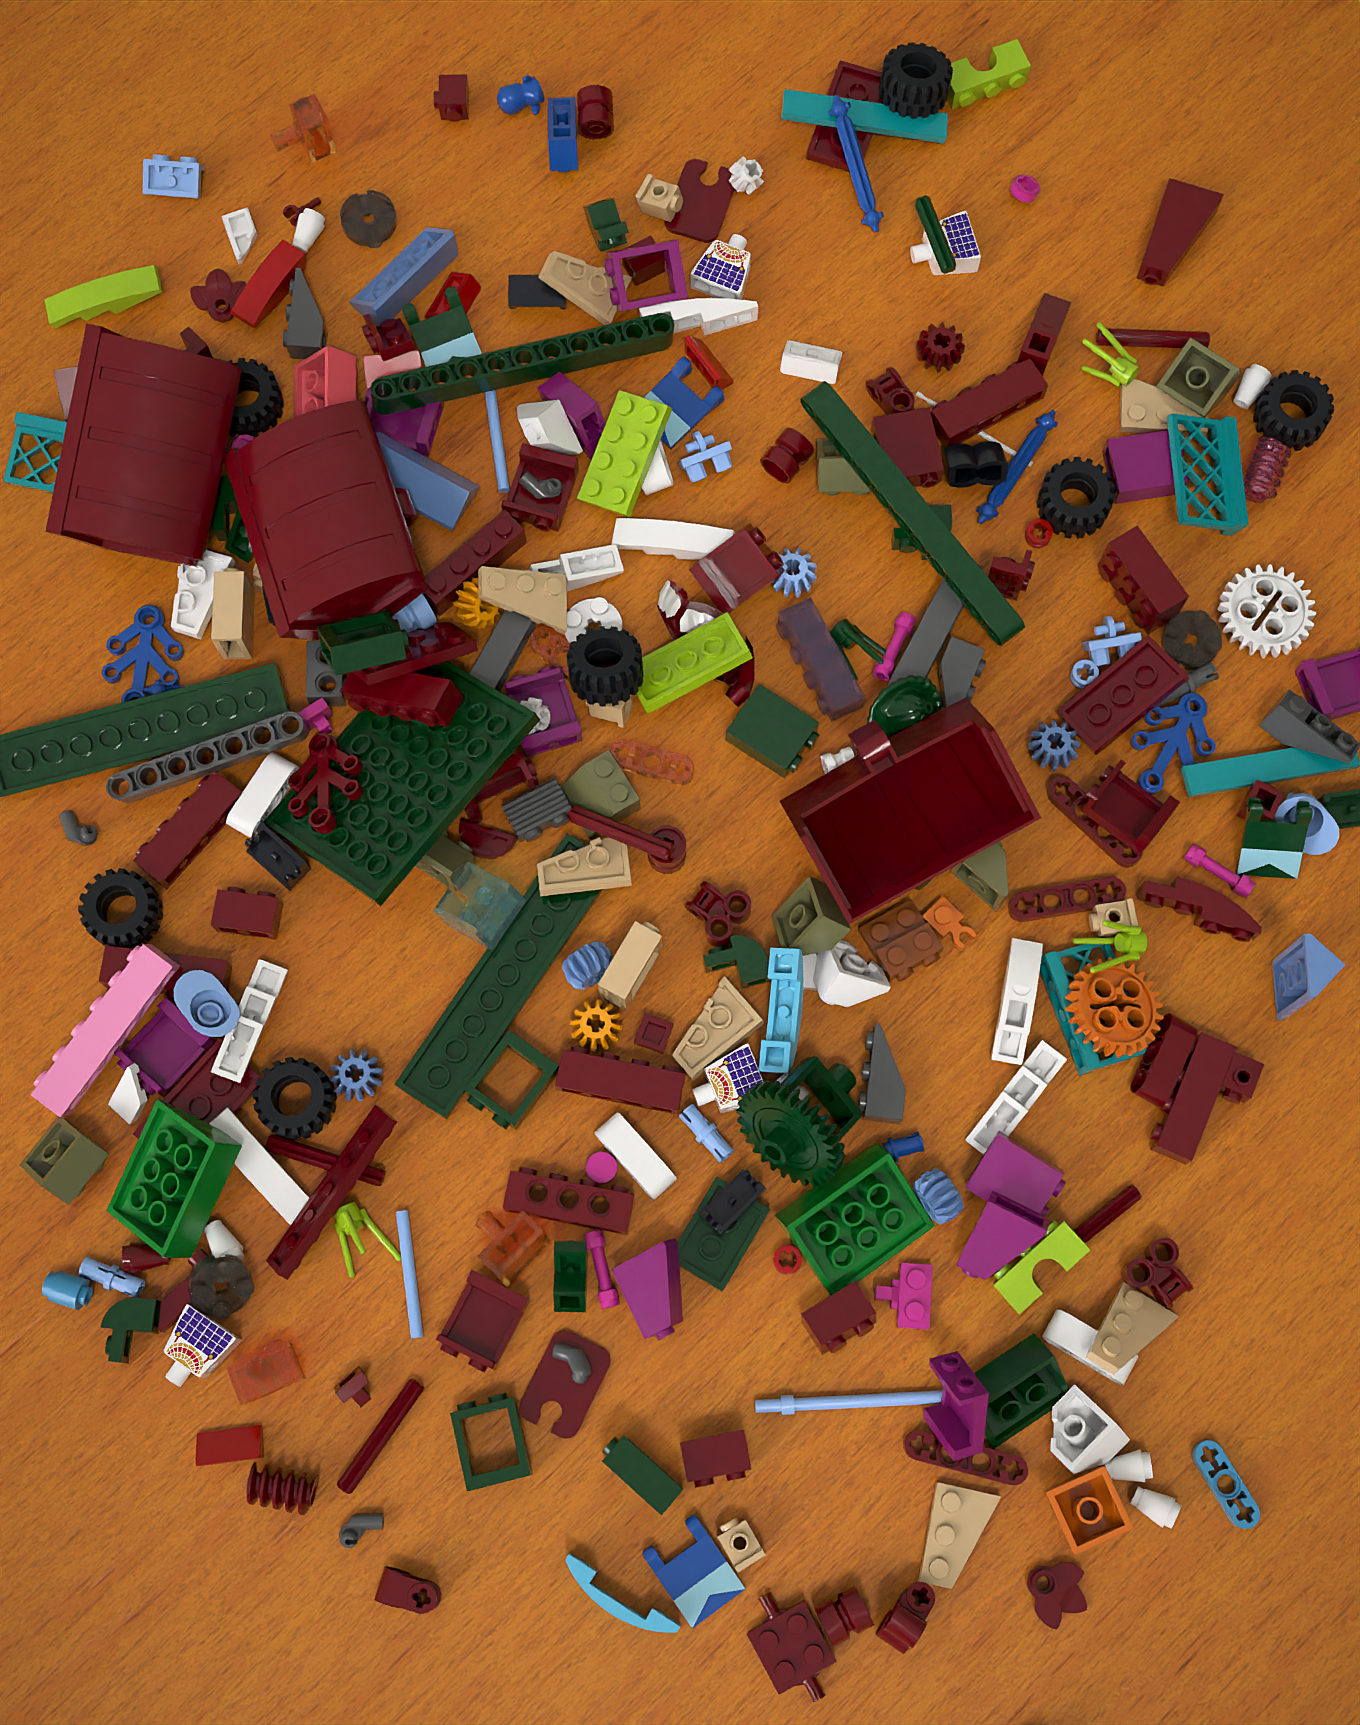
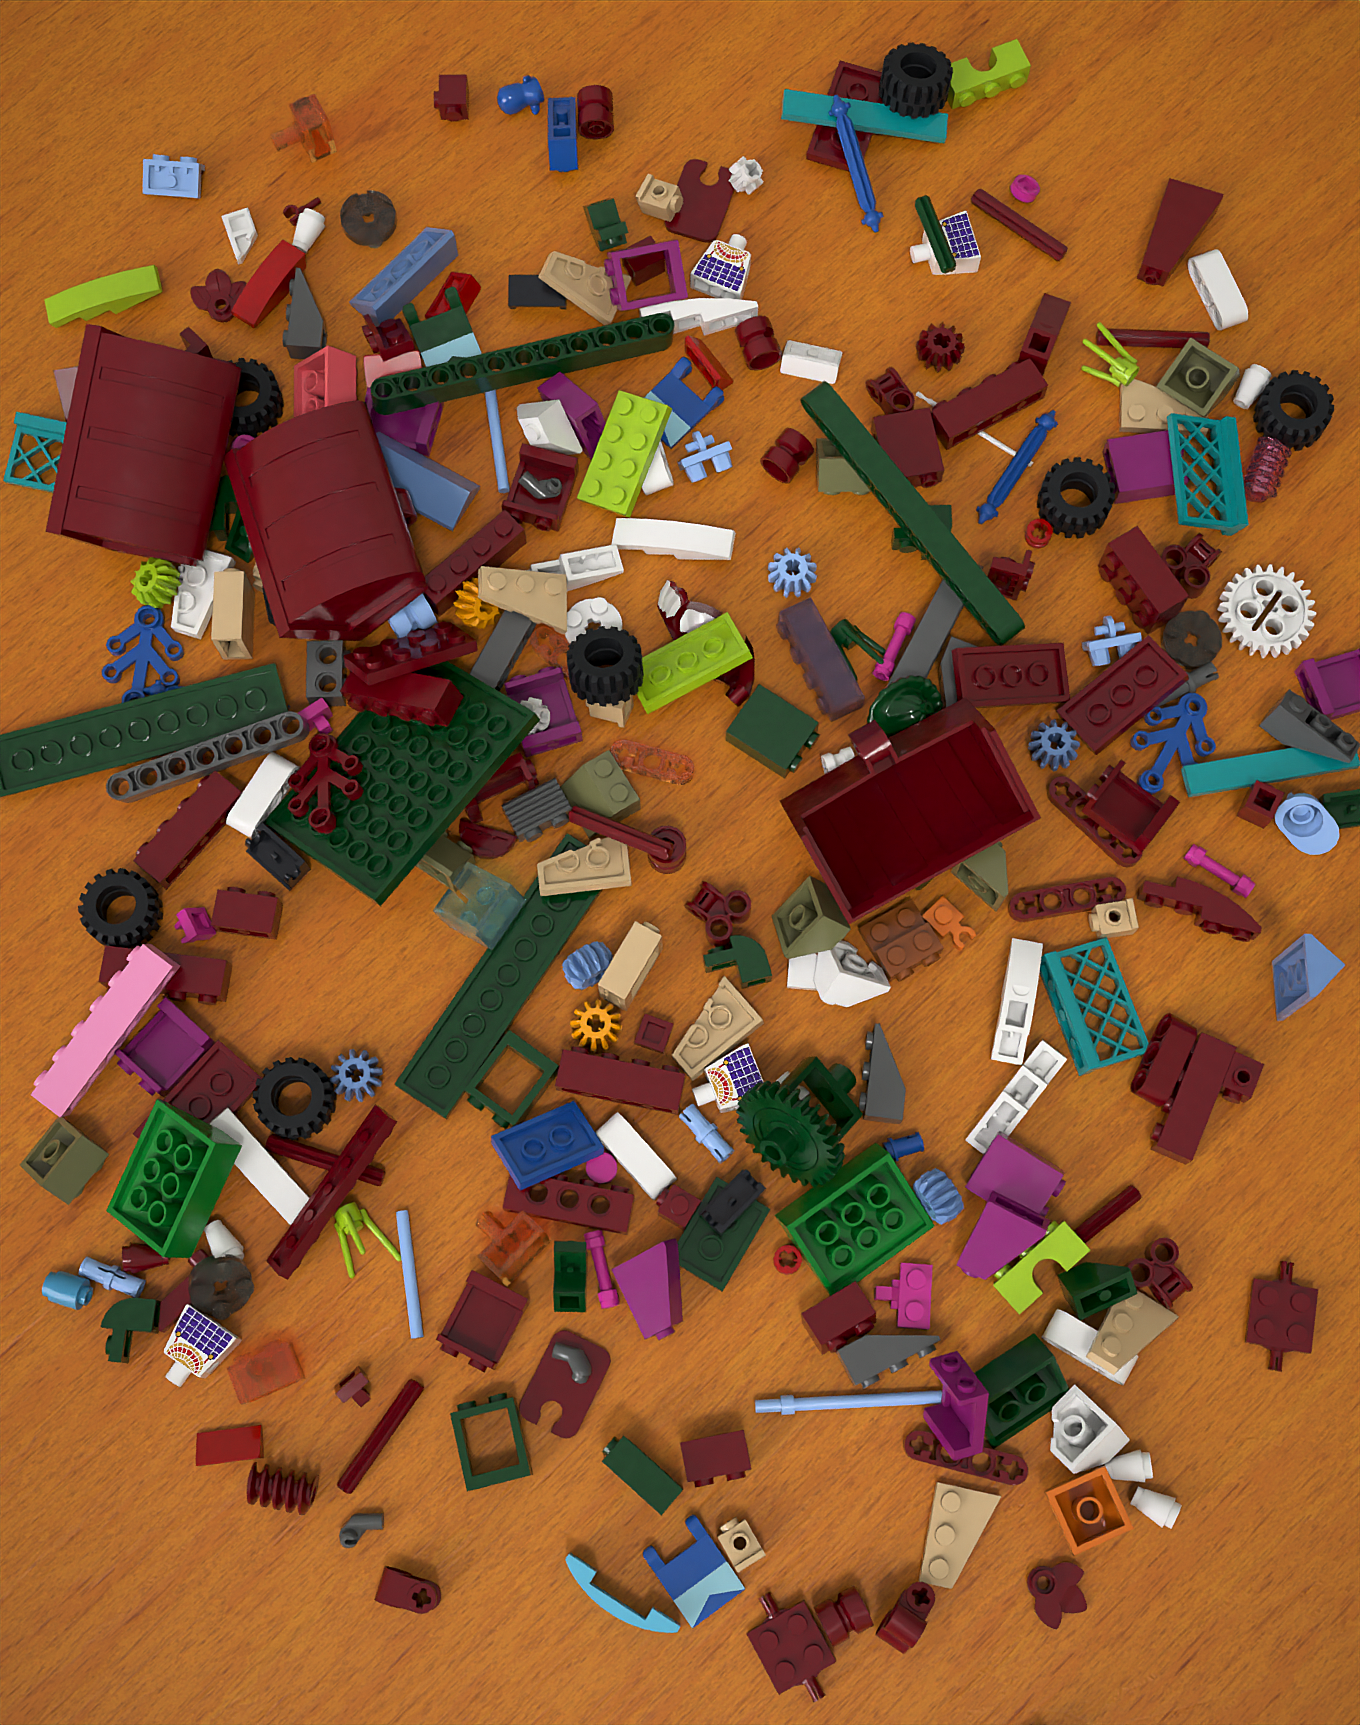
dark grey arm [59,810,98,846] -> none
white tile [108,1063,148,1125] -> none
light blue piece [173,970,240,1037] -> none
white slope [211,959,288,1083] -> none
dark green window [317,610,409,676] -> none
dark red panel [689,523,785,615] -> none
medium azure slope [759,948,804,1074] -> none
black brick [943,441,1008,488] -> none
orange gear [1065,957,1164,1058] -> none
light blue bush [1070,660,1099,689] -> none
lime plant [1073,920,1147,973] -> none
dark azure beam [1191,1440,1260,1529] -> none
dark green flag [1236,798,1313,879] -> none
none -> lime gear [130,557,181,609]
none -> dark pink tile [174,907,217,943]
none -> blue plate [491,1101,604,1190]
none -> dark red brick [656,1184,701,1231]
none -> dark red wheel [735,316,782,370]
none -> dark grey slope [836,1335,941,1389]
none -> dark red plate [951,643,1070,708]
none -> dark red axle [971,189,1068,261]
none -> dark green slope [1057,1262,1138,1320]
none -> dark red piece [1160,533,1222,599]
none -> white beam [1188,249,1248,330]
none -> dark red plate [1245,1261,1318,1372]

